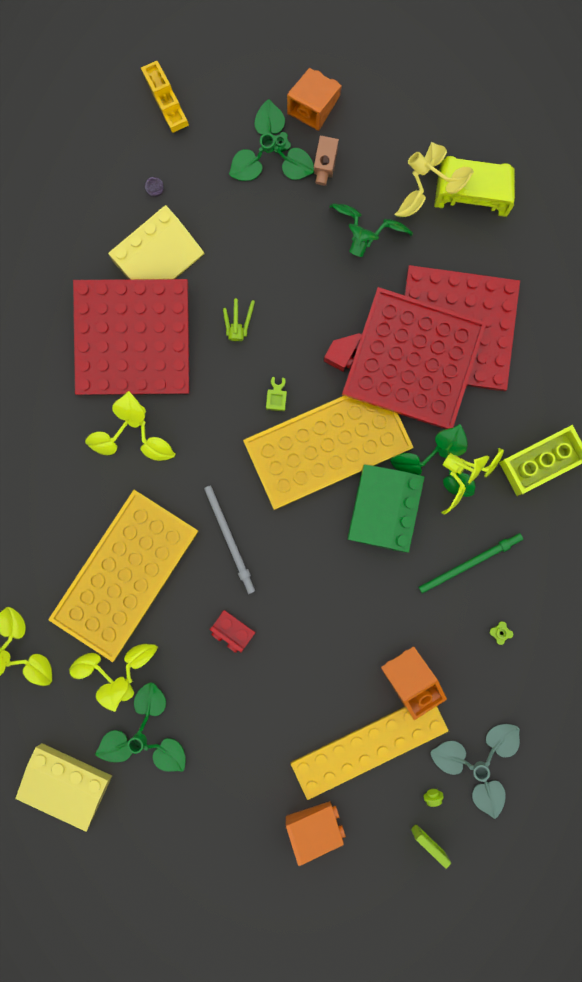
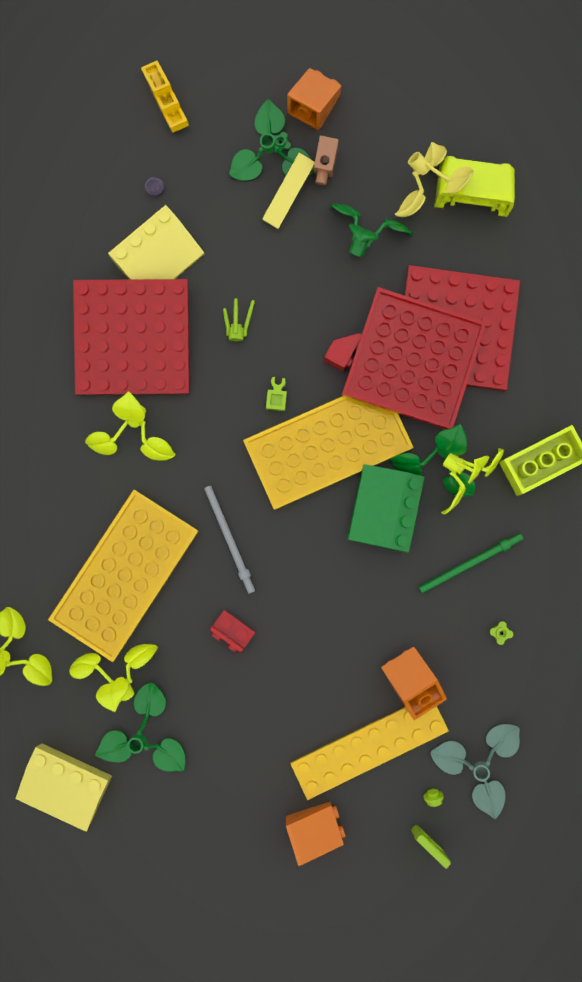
none -> light yellow tile [262,153,315,229]

